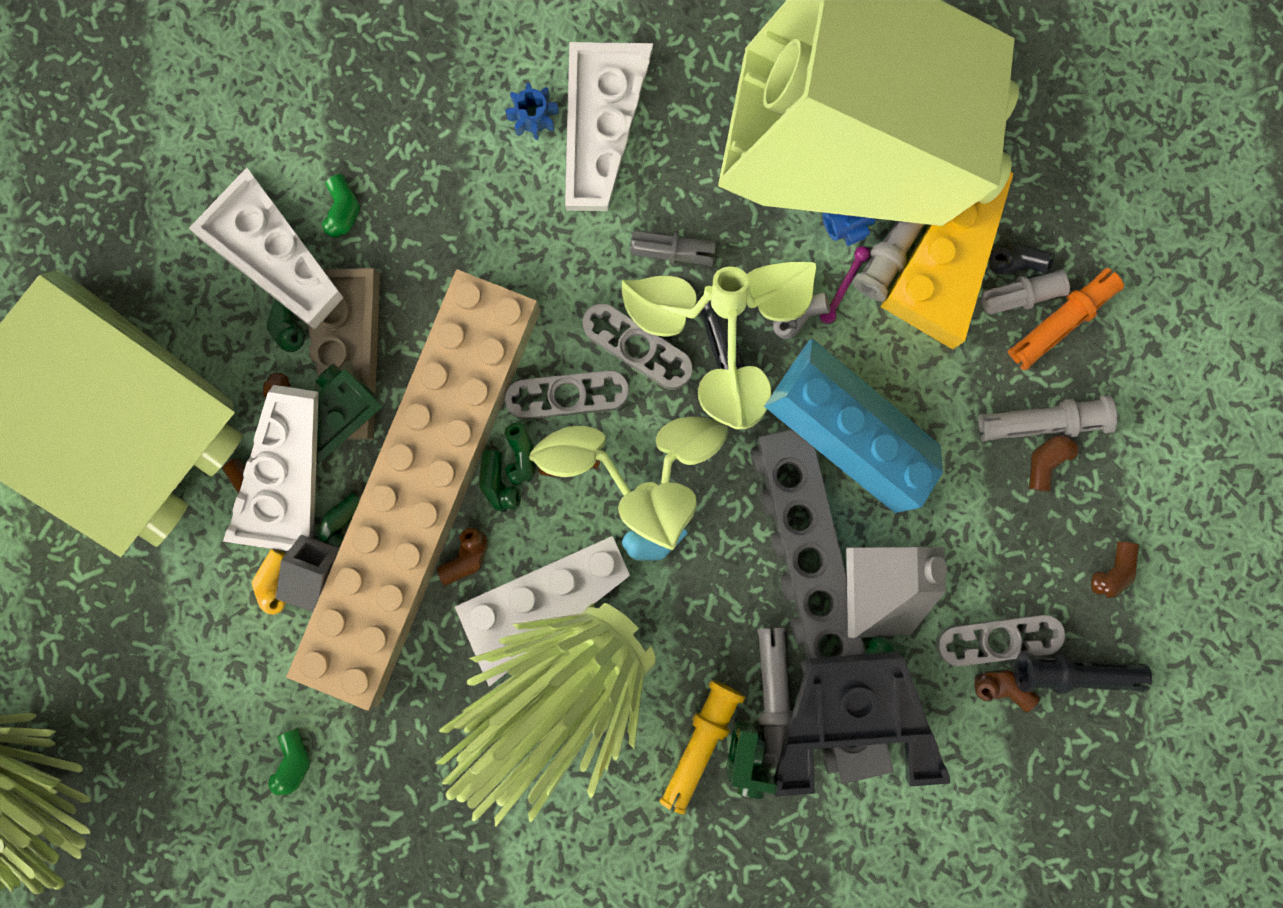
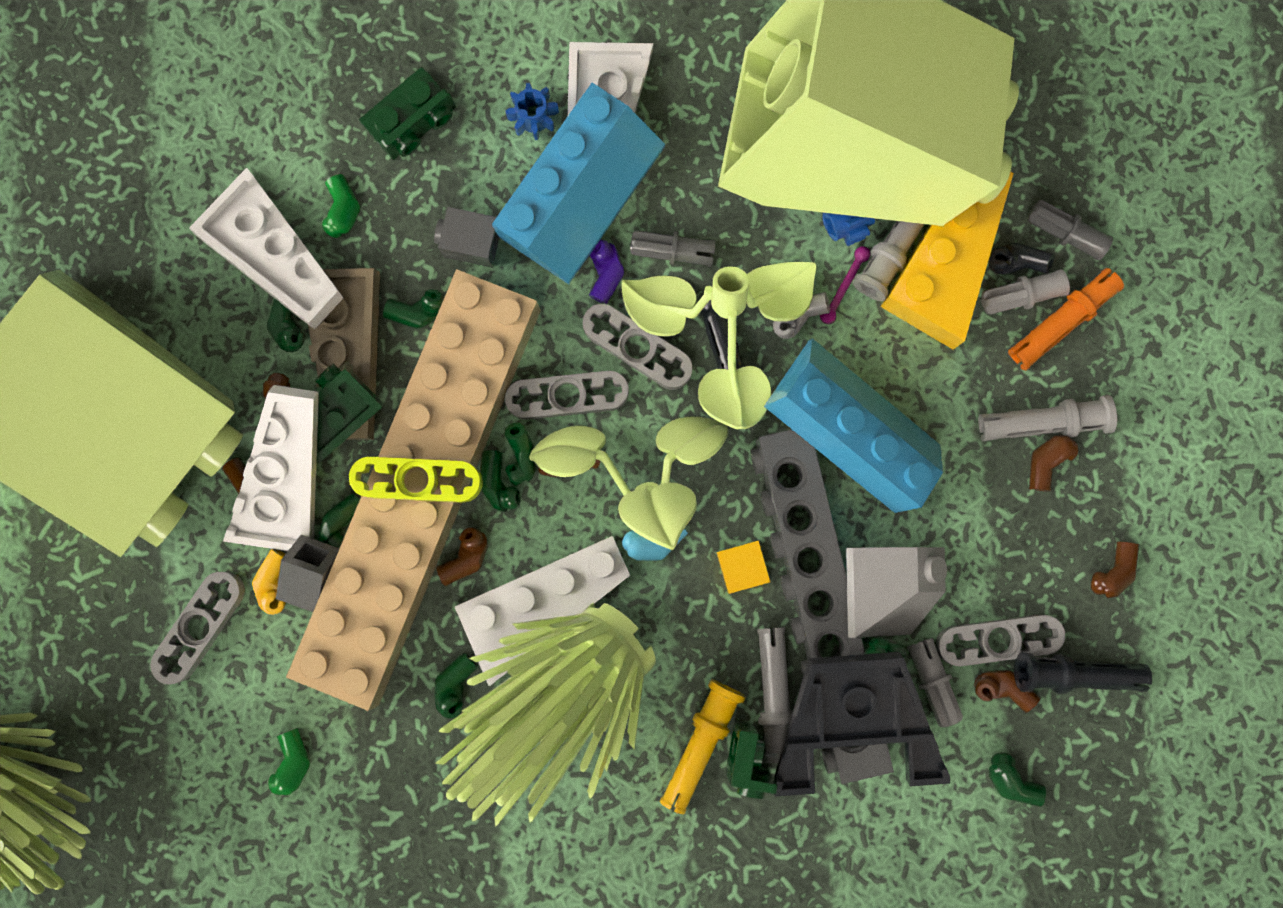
none -> light grey beam [150,572,245,684]
none -> neon yellow beam [349,457,483,503]
none -> dark green bracket [359,67,456,160]
none -> dark green arm [383,289,444,329]
none -> dark grey brick [434,207,500,268]
none -> dark green arm [435,652,479,719]
none -> dark azure slope [492,82,665,285]
none -> dark purple arm [588,239,624,304]
none -> yellow tile [716,541,770,594]
none -> light grey axle [906,638,963,727]
none -> dark green arm [989,752,1046,807]
none -> dark grey axle [1027,200,1113,261]

